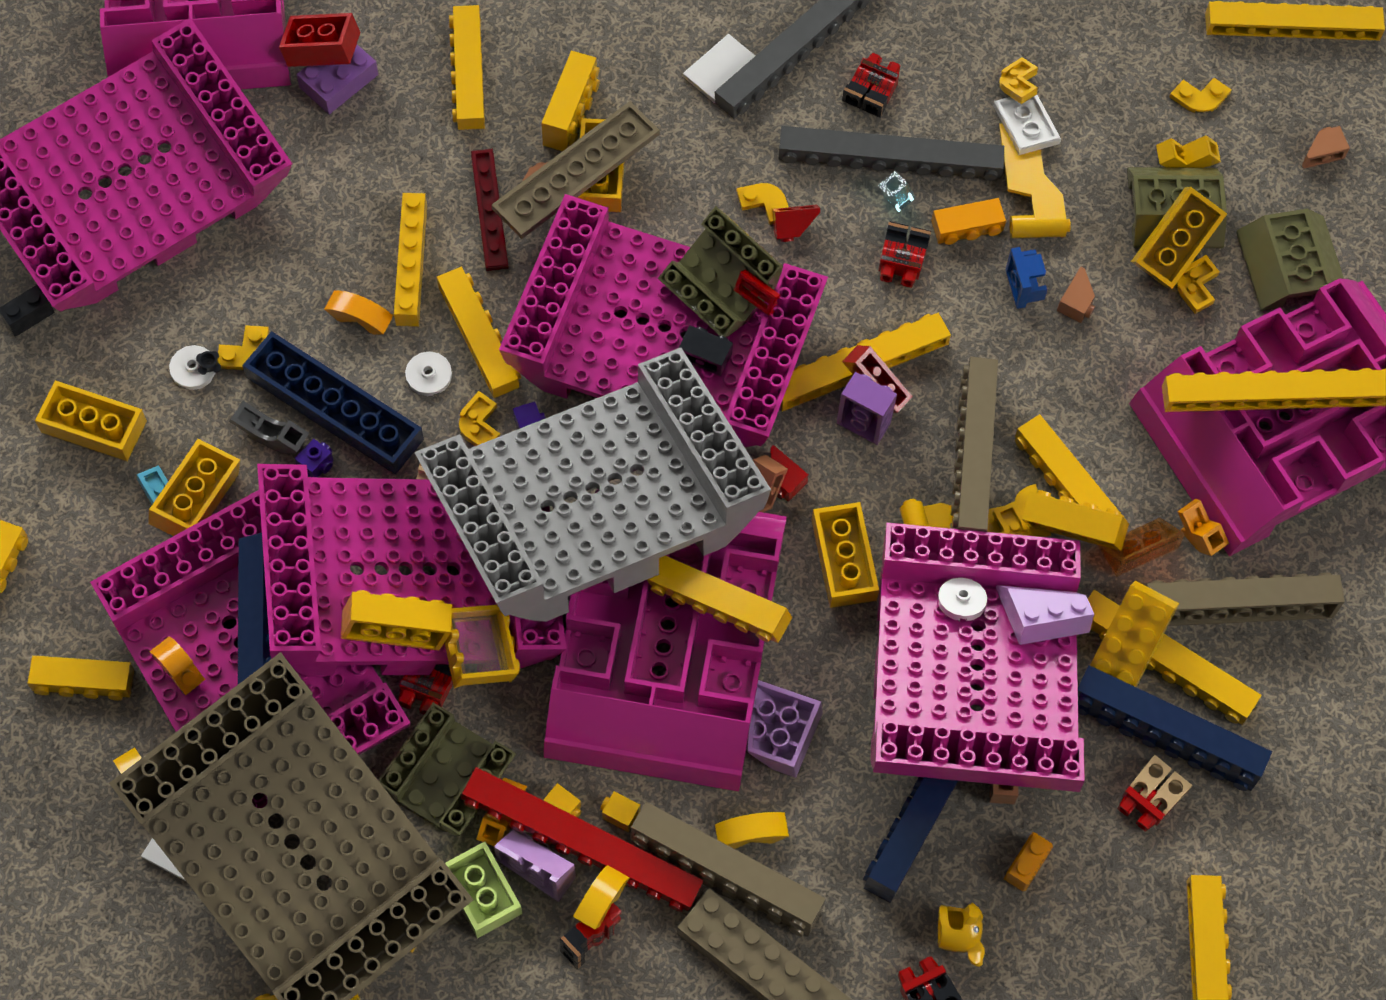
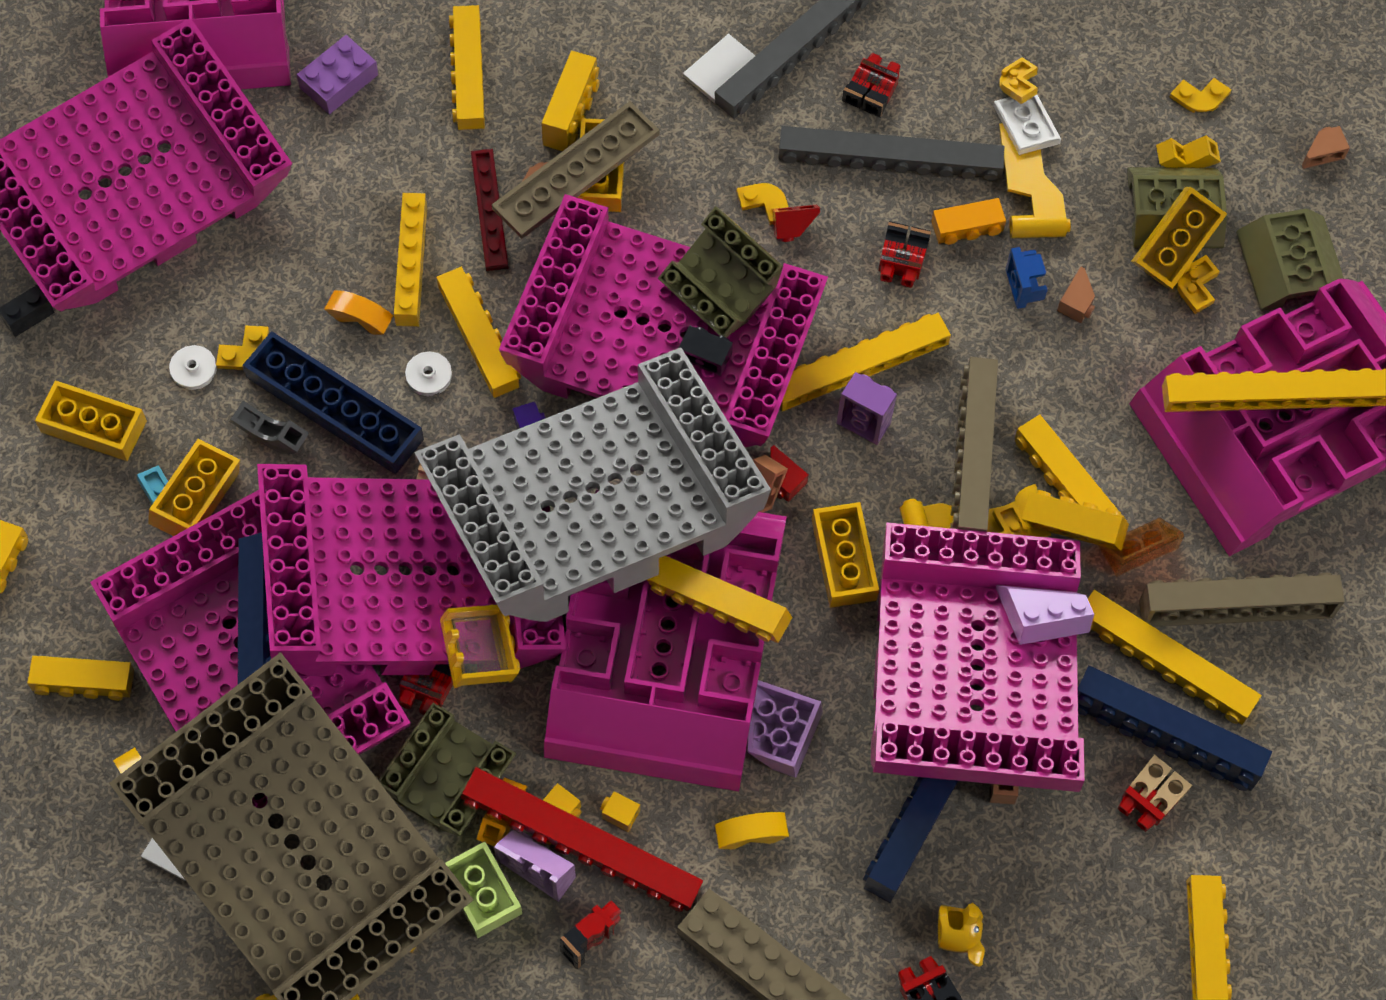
light orange brick [149,636,206,695] -> none
black plate [196,351,221,375] -> none
red brick [279,13,361,67] -> none
dark purple brick [294,439,334,478] -> none
yellow brick [341,590,452,650] -> none
yellow plate [459,391,501,446] -> none
yellow brick [573,865,630,929] -> none
dark tan brick [631,802,826,937] -> none
red tile [734,269,781,316] -> none
red brick [842,345,913,413] -> none
clear light blue brick [878,171,916,212] -> none
white plate [938,577,987,621] -> none
light orange brick [1004,832,1053,891] -> none
yellow brick [1090,581,1179,687] -> none
light orange brick [1177,499,1229,556] -> none
yellow brick [1205,1,1385,41] -> none

